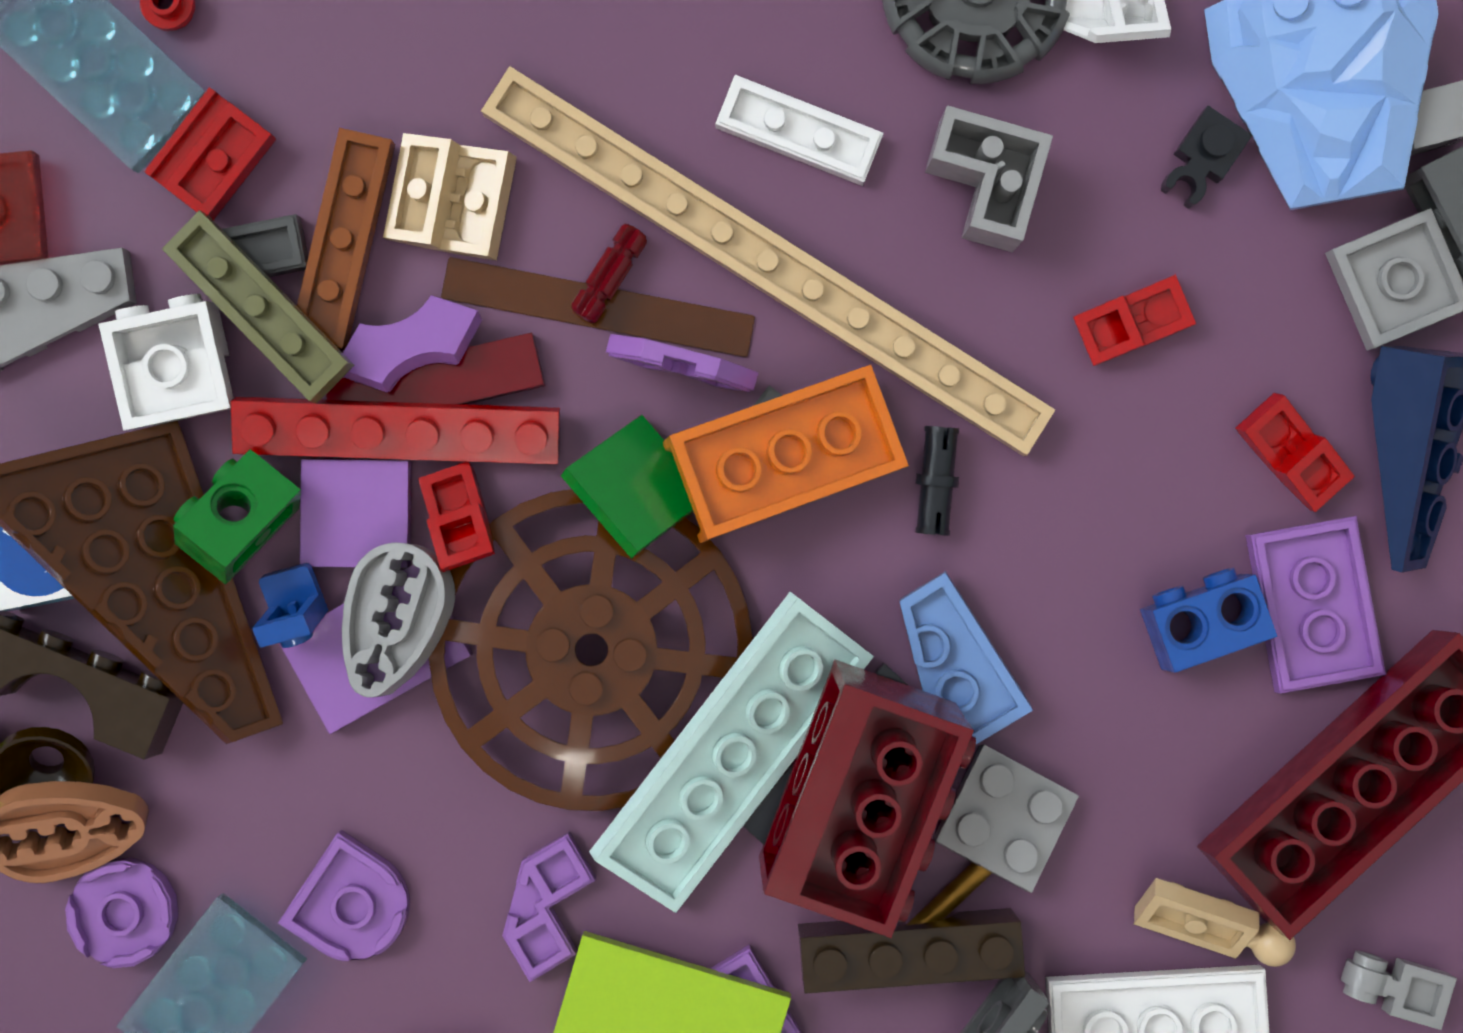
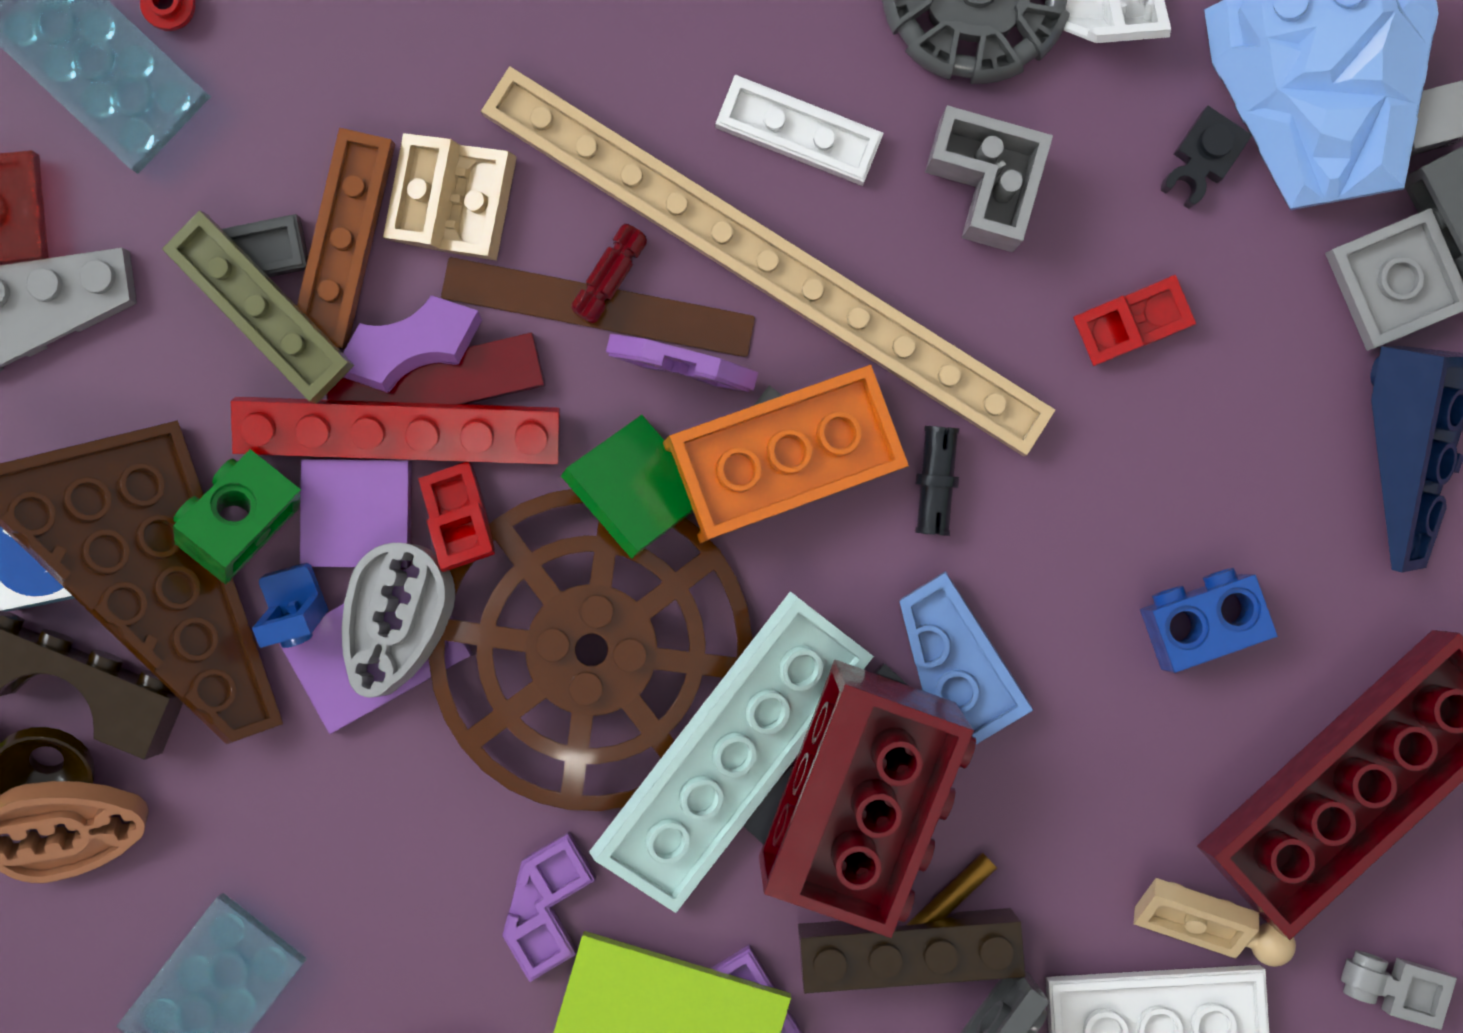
medium lavender tile [65,857,178,968] -> none
white plate [98,294,234,431] -> none
red plate [144,87,276,221] -> none
medium lavender tile [278,830,410,961] -> none
light grey plate [933,744,1079,893] -> none
red slope [1235,392,1355,512] -> none
medium lavender tile [1245,516,1386,694] -> none

